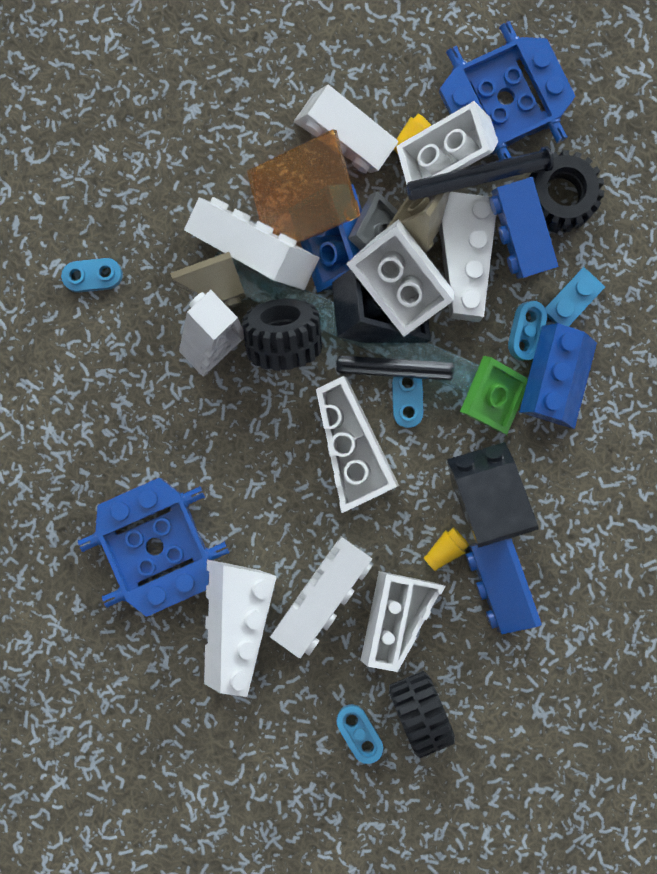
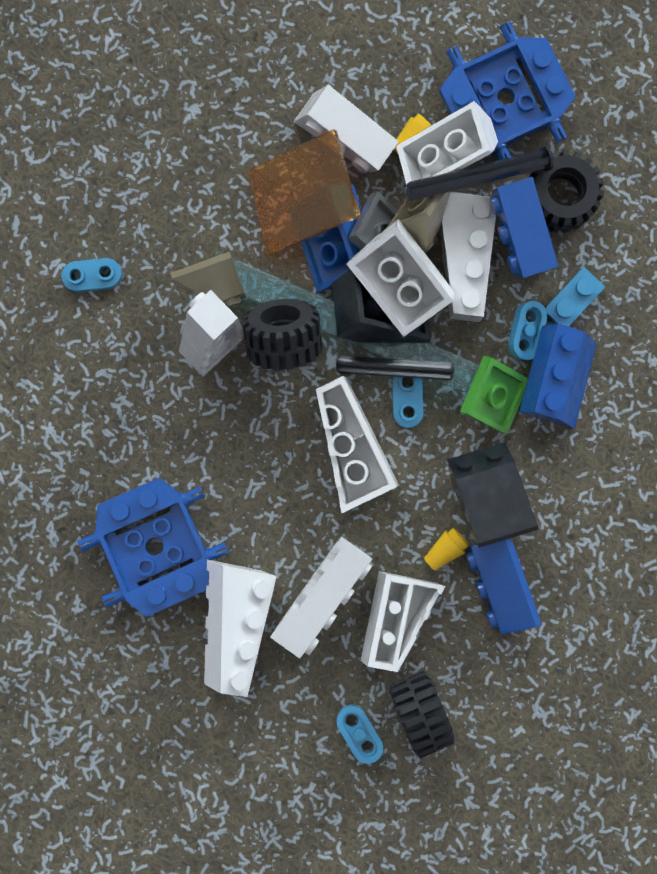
white wedge [184,197,320,290] -> none

